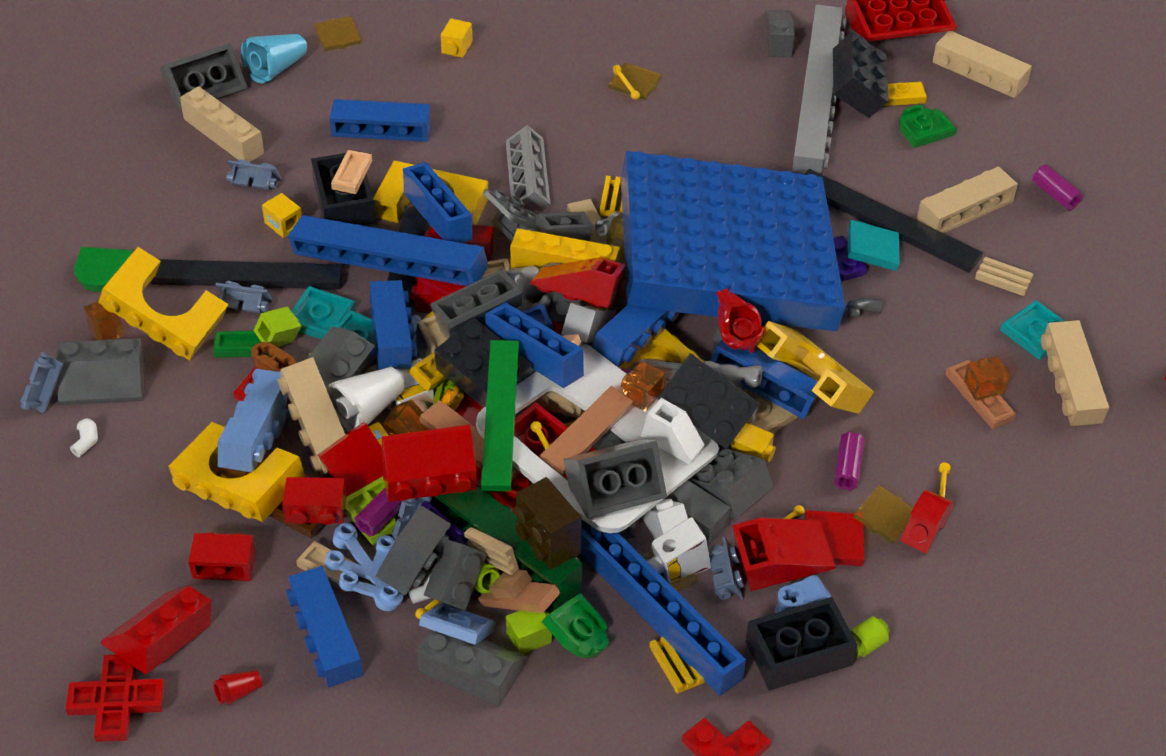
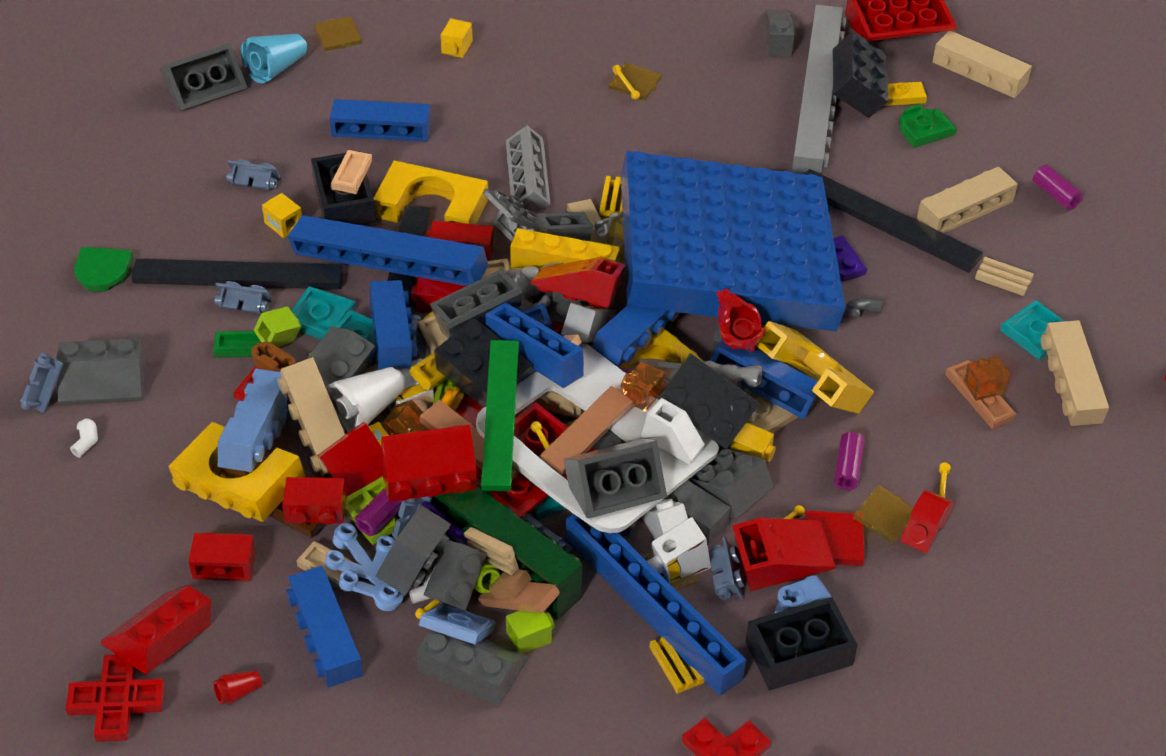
clear orange brick [83,301,124,340] -> none
yellow arch [98,247,229,361] -> none
tan brick [180,86,264,162] -> none
blue brick [403,162,472,243] -> none
dark brown brick [515,477,581,570] -> none
green tile [541,593,609,658] -> none
teal tile [848,220,900,271] -> none
lime brick [850,616,890,658] -> none

